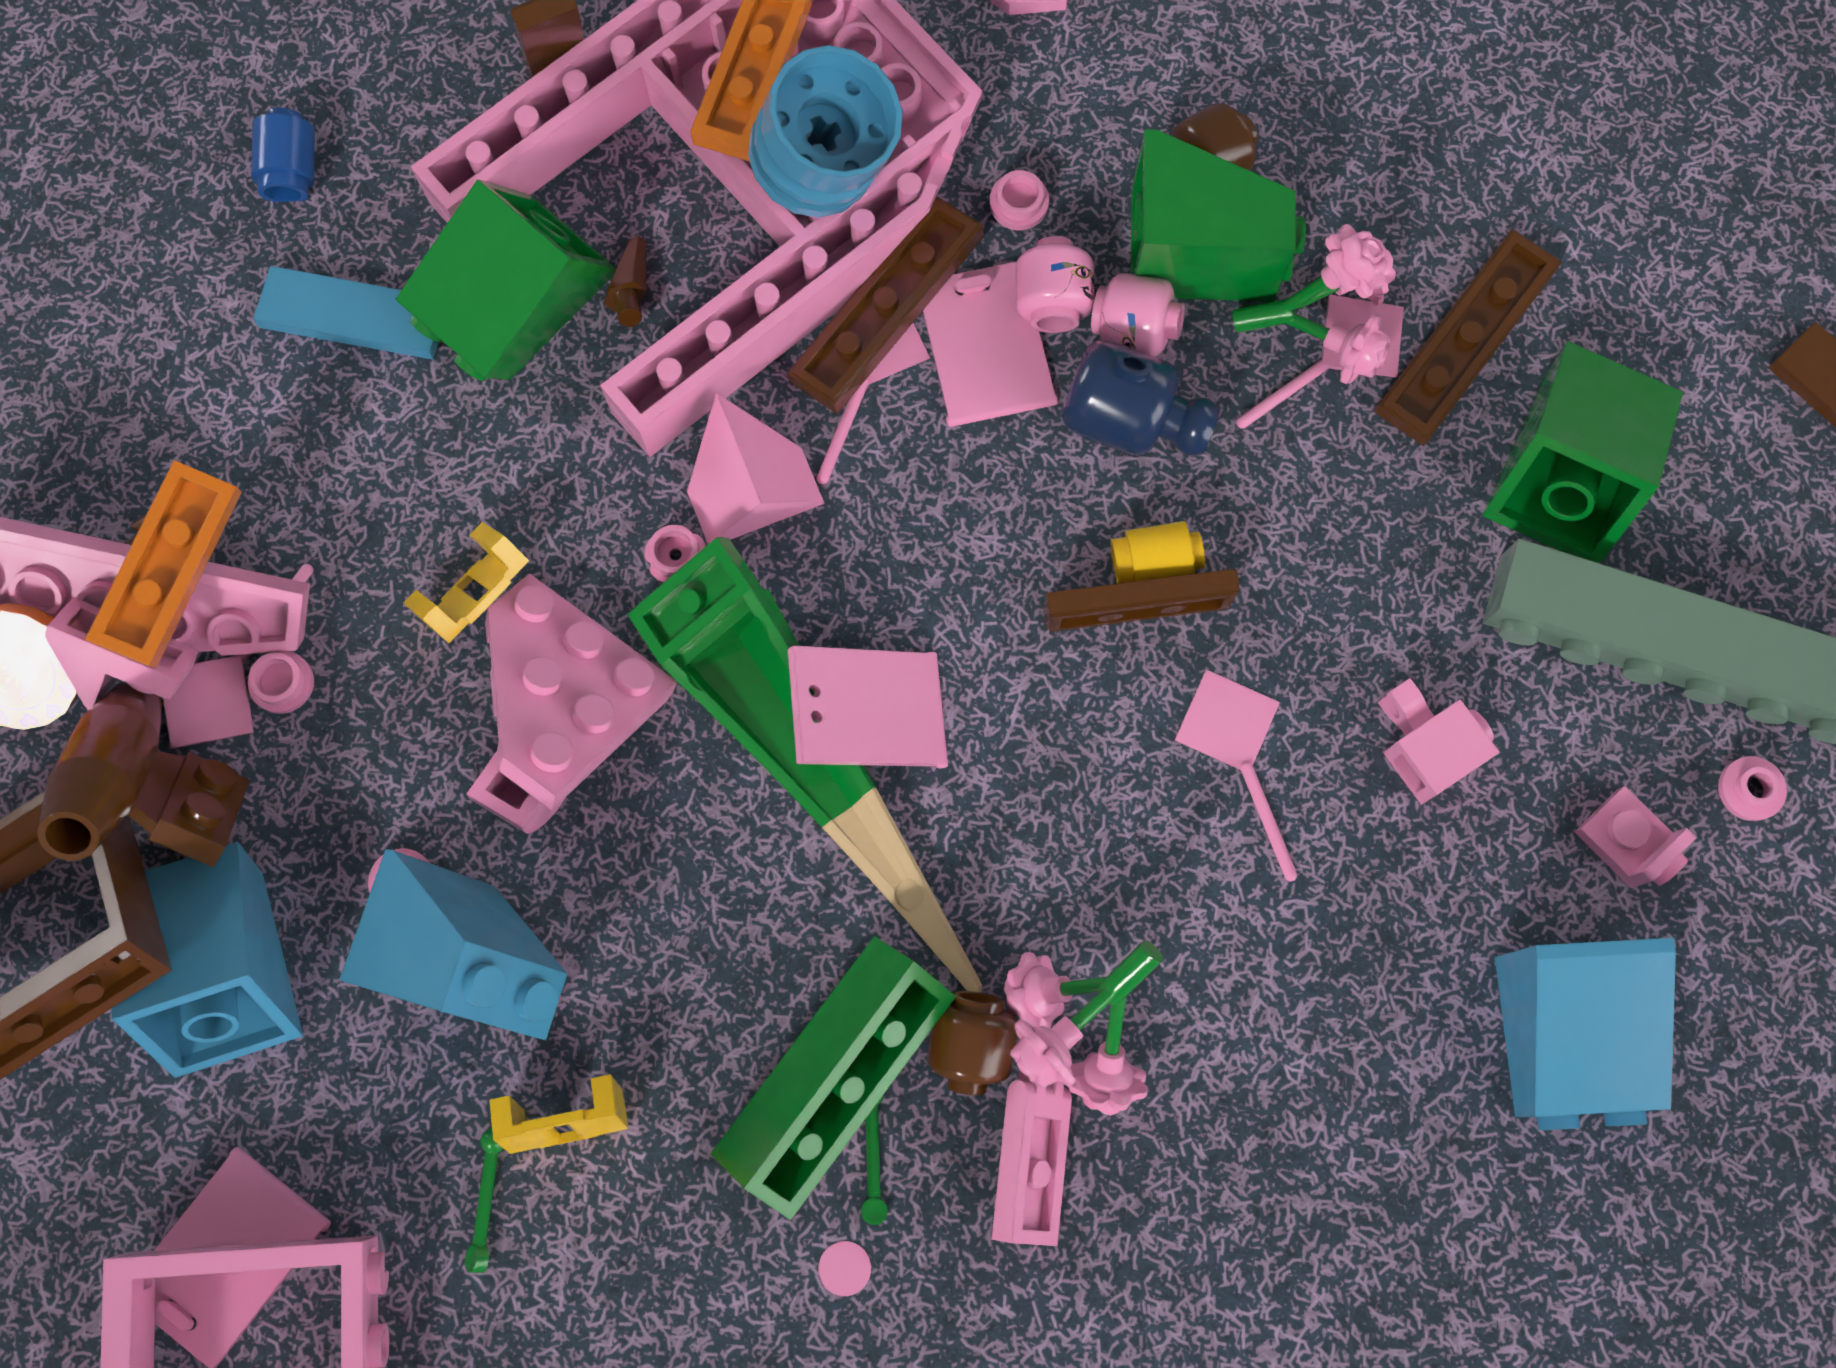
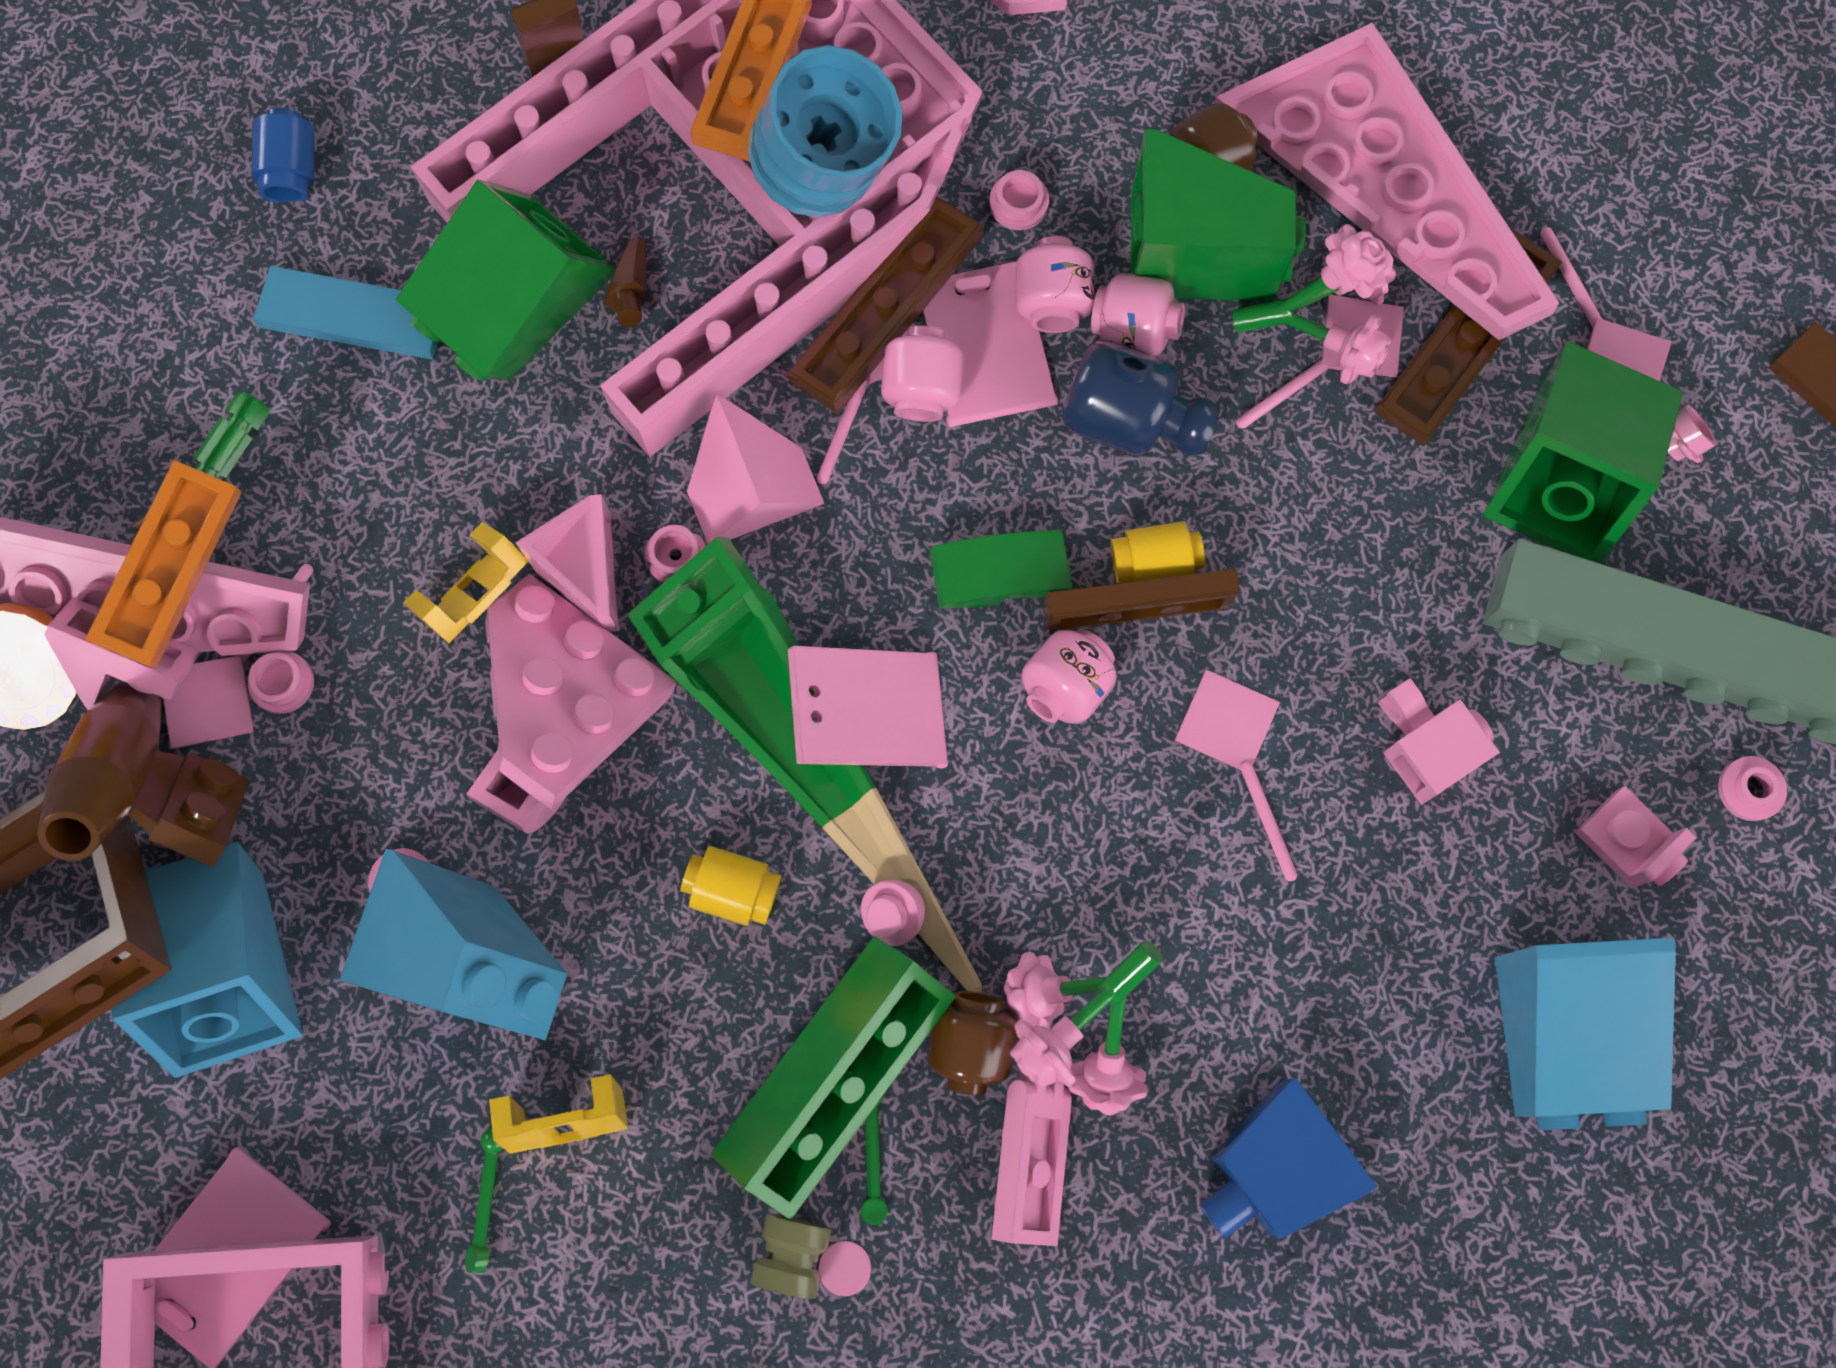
none -> green axle [189,391,269,479]
none -> bright pink slope [515,494,619,632]
none -> yellow brick [680,845,782,926]
none -> olive wheel [750,1213,832,1299]
none -> bright pink plate [861,880,925,946]
none -> bright pink head [881,326,964,422]
none -> green slope [930,530,1072,609]
none -> bright pink head [1022,629,1117,724]
none -> blue torso [1199,1078,1378,1239]
none -> bright pink wing [1215,23,1559,340]
none -> bright pink piece [1540,227,1672,381]
none -> bright pink plate [1668,405,1717,463]

